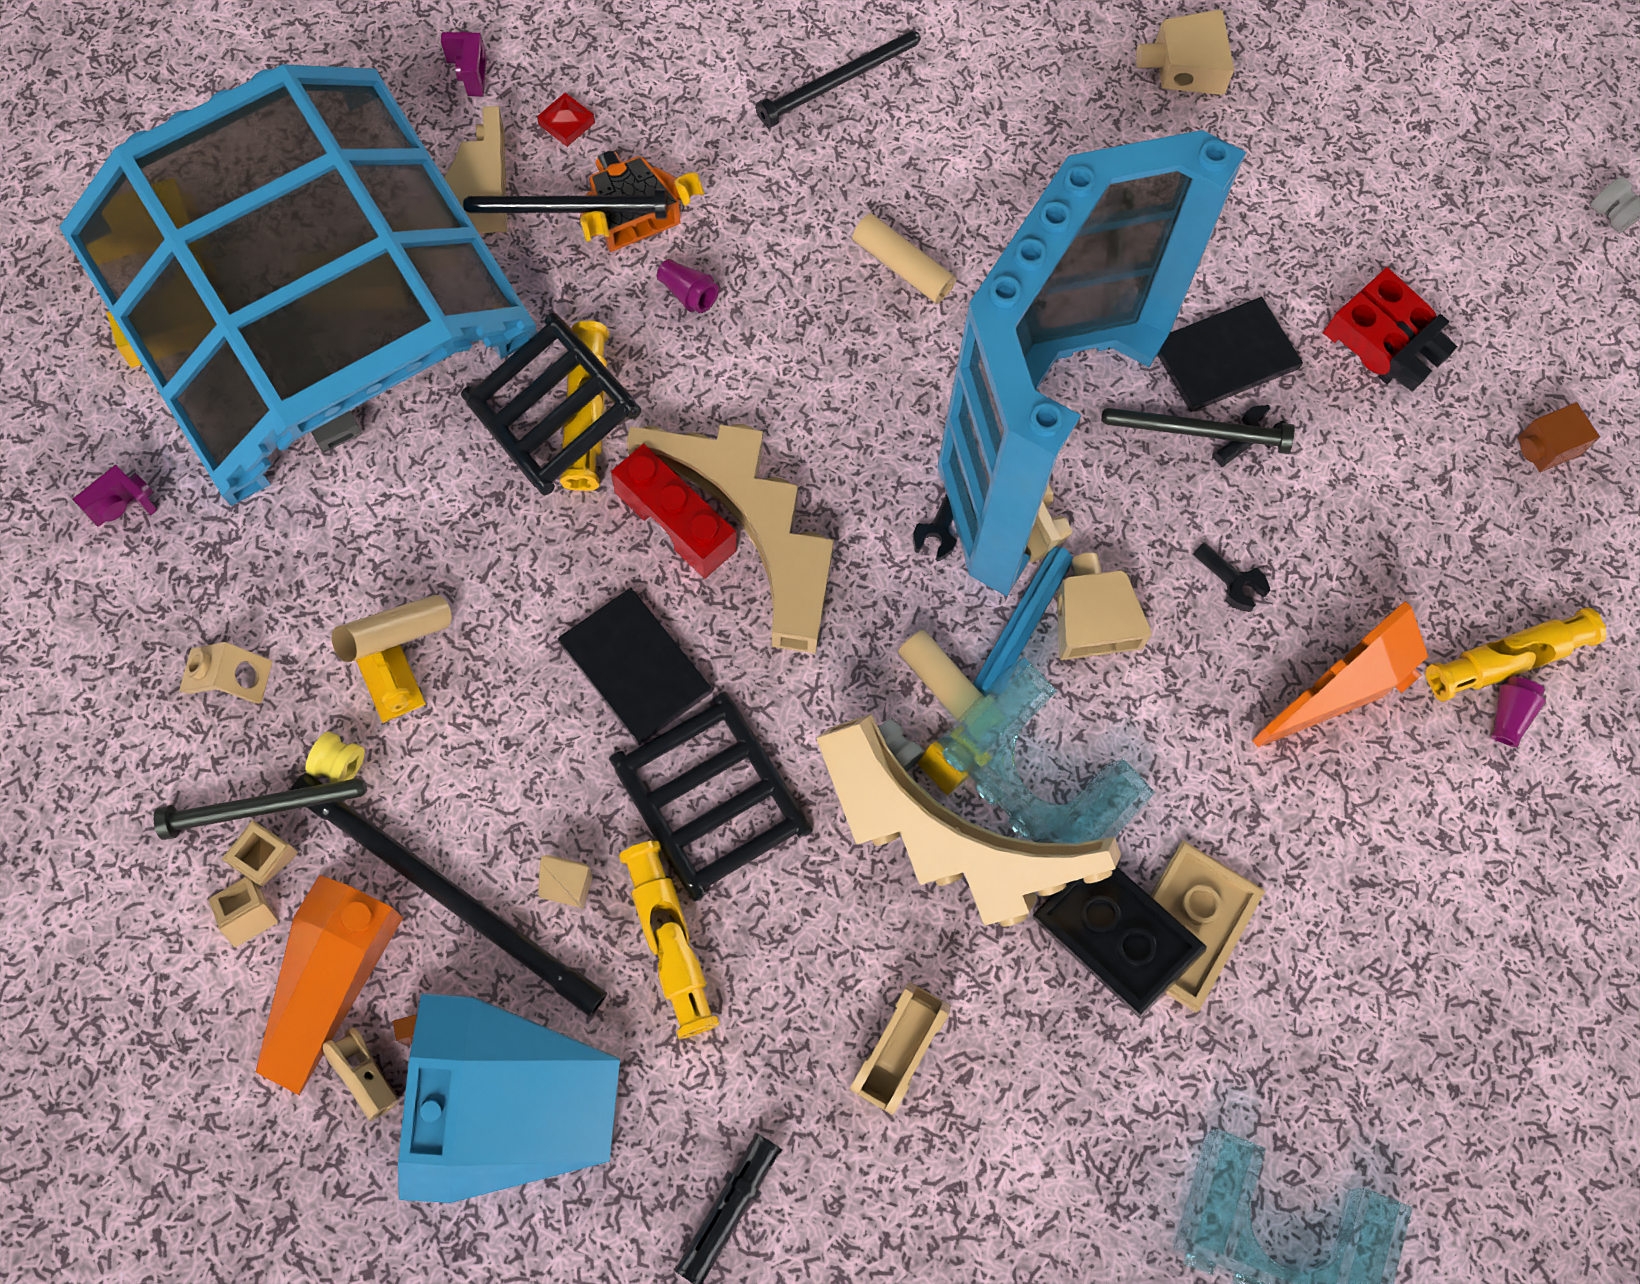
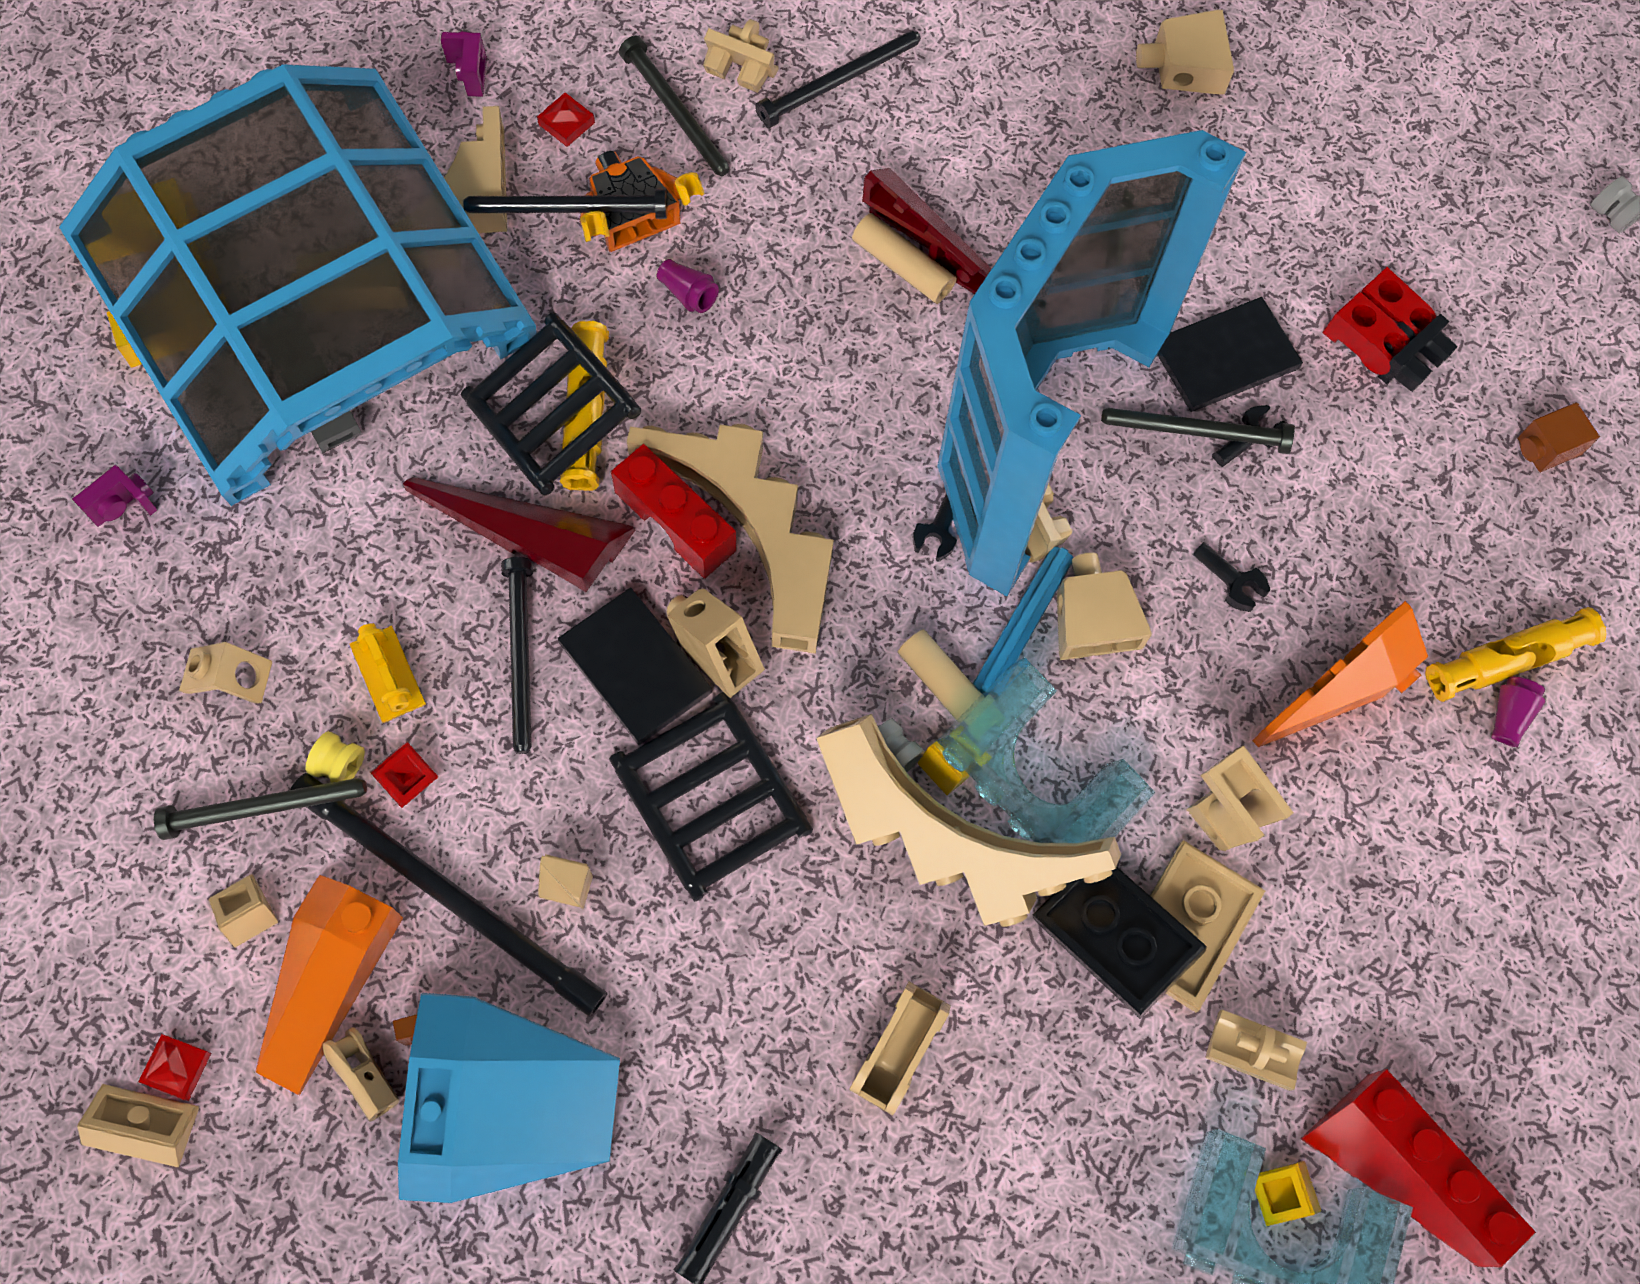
tan slope [222,820,298,887] -> none
tan piece [331,594,452,662] -> none
yellow piece [619,841,720,1039] -> none
none -> tan slope [77,1084,199,1167]
none -> red tile [138,1034,212,1101]
none -> red tile [370,741,438,808]
none -> dark red wedge [403,477,636,592]
none -> black bar [501,557,533,754]
none -> pearl dark grey bar [619,35,729,176]
none -> tan torso [667,589,765,698]
none -> tan hips [703,19,779,93]
none -> dark red wedge [862,168,1039,323]
none -> tan piece [1186,745,1294,851]
none -> tan hips [1205,1010,1307,1091]
none -> yellow slope [1250,1161,1321,1226]
none -> red wedge [1300,1069,1536,1267]

